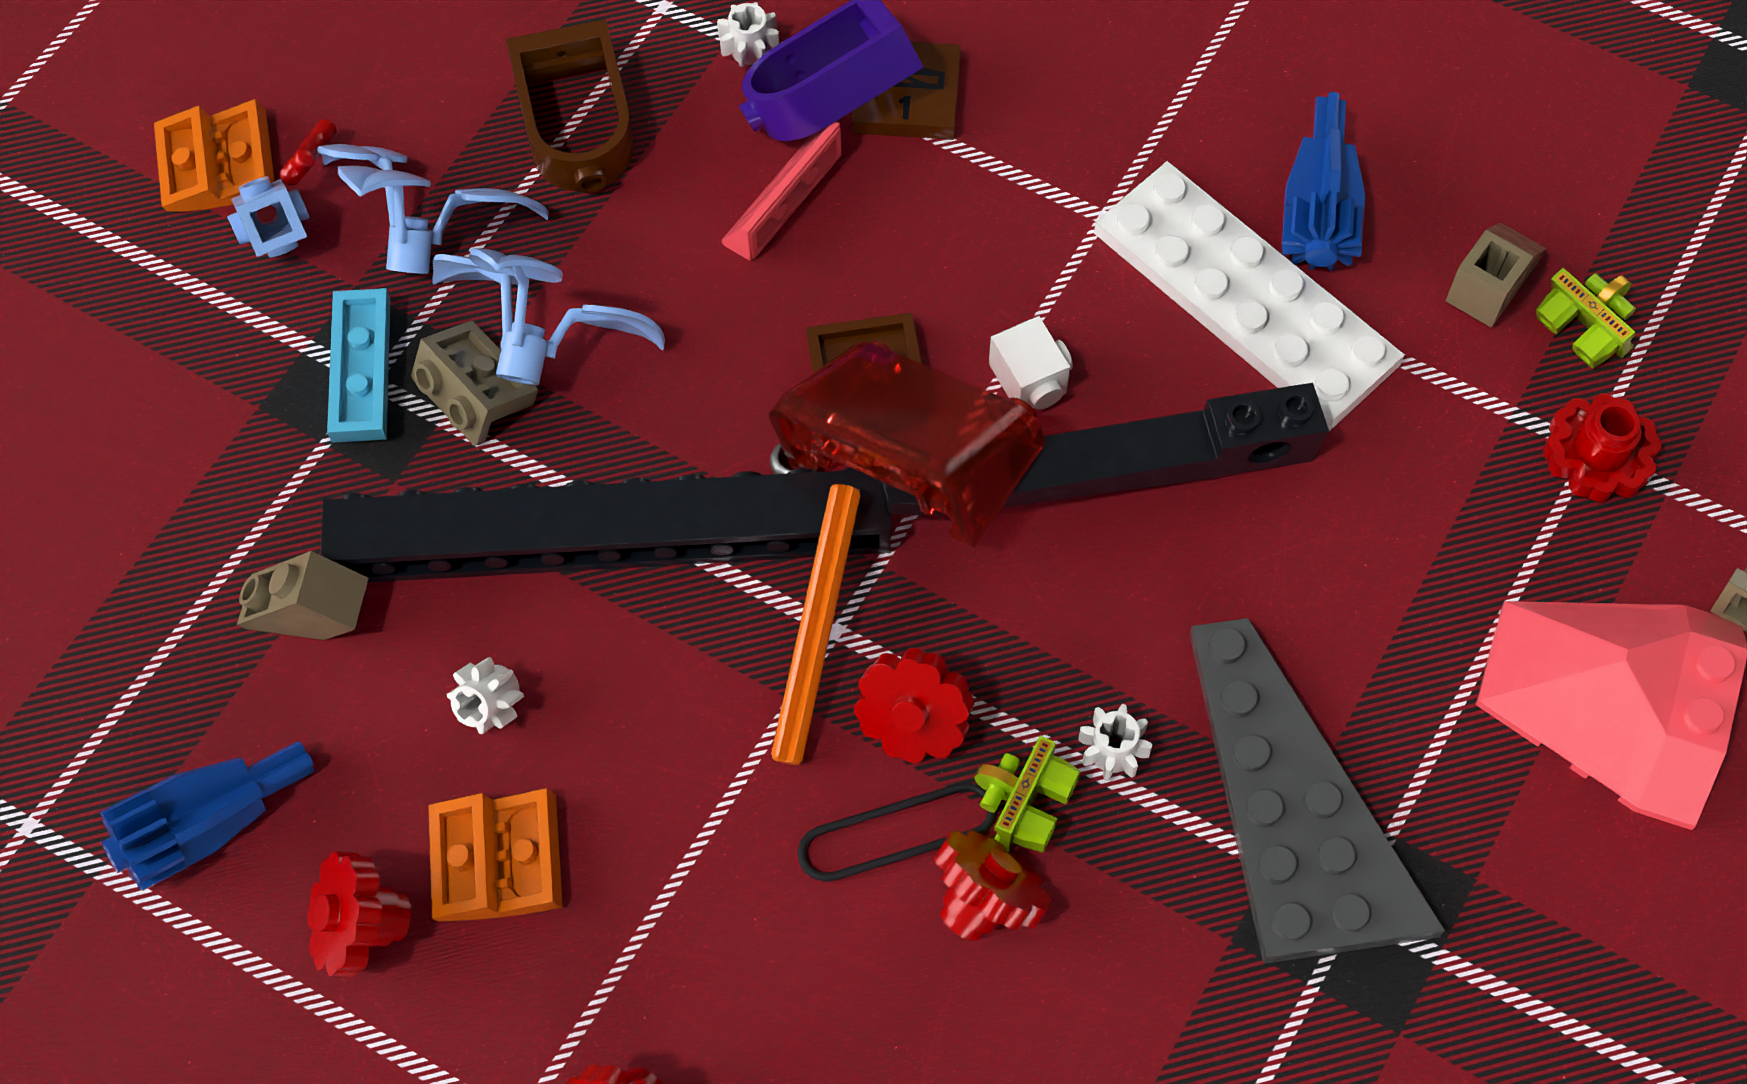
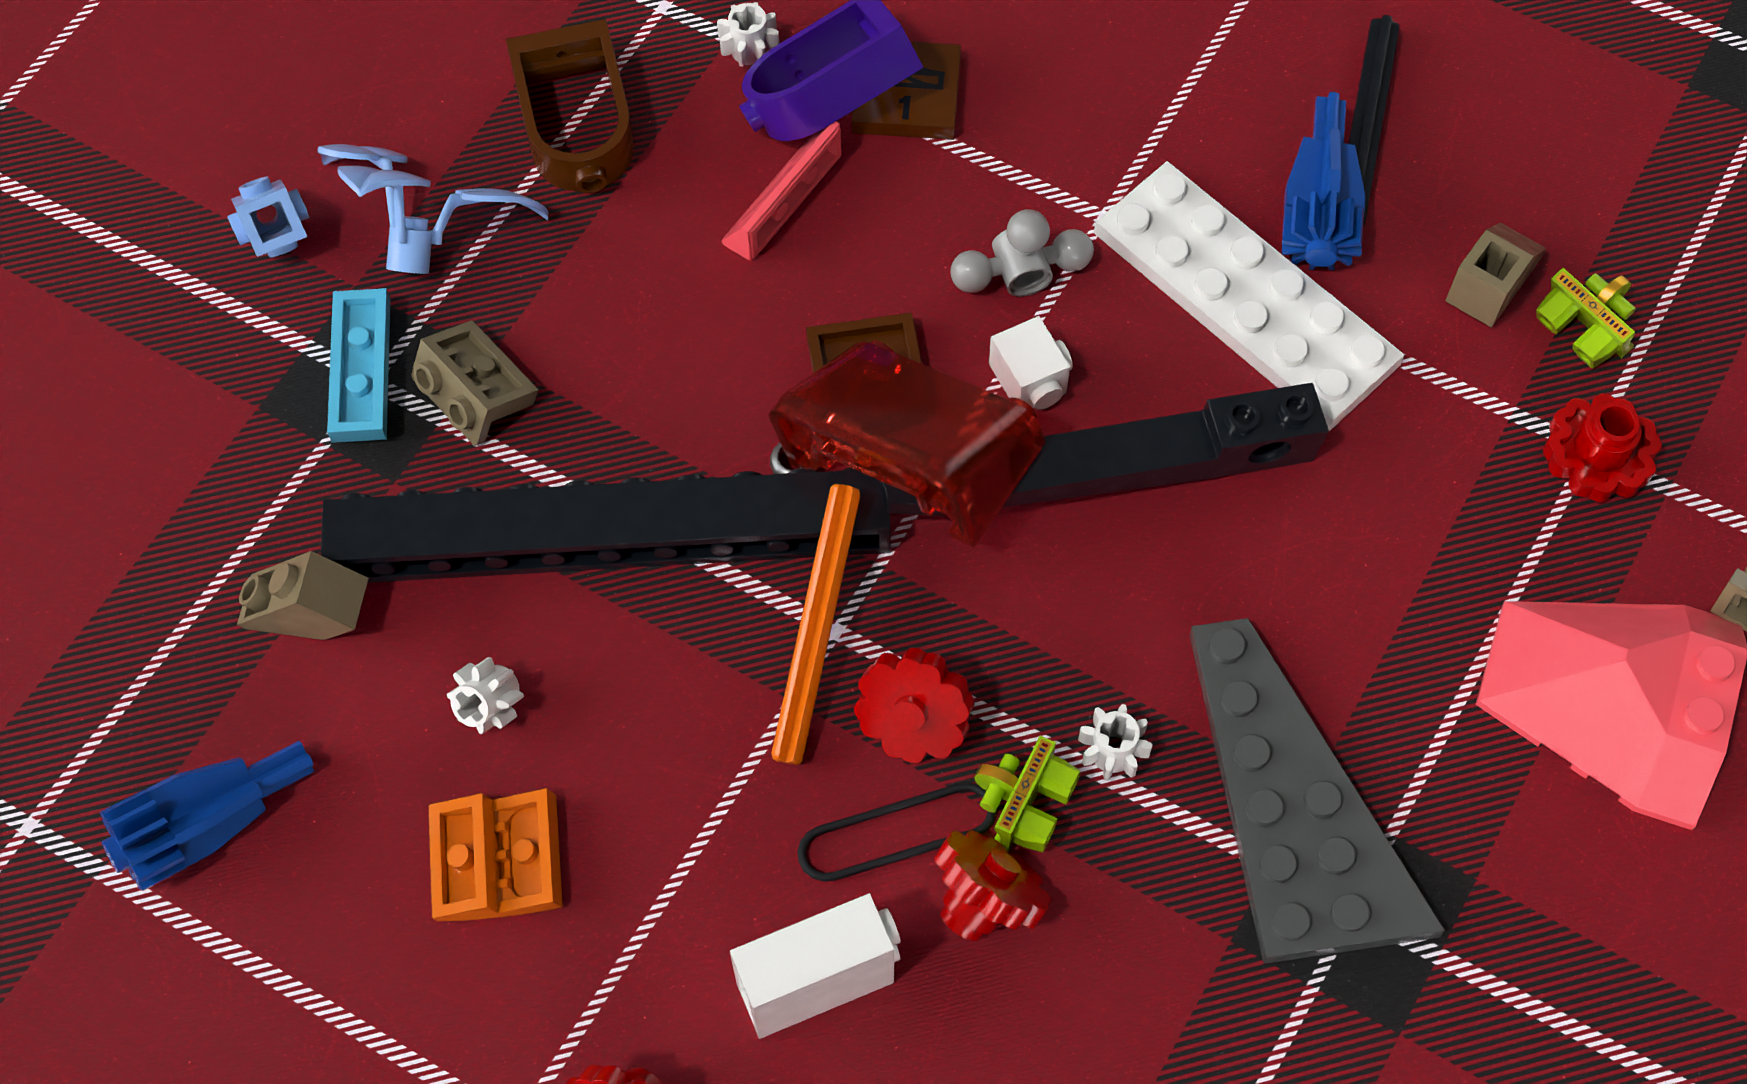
orange slope [154,99,275,212] -> none
red piece [280,119,337,185] -> none
red plant [307,851,411,977] -> none
light blue plant [432,248,665,385] -> none
none -> white brick [730,893,901,1039]
none -> light grey piece [950,209,1094,297]
none -> black axle [1348,15,1400,227]

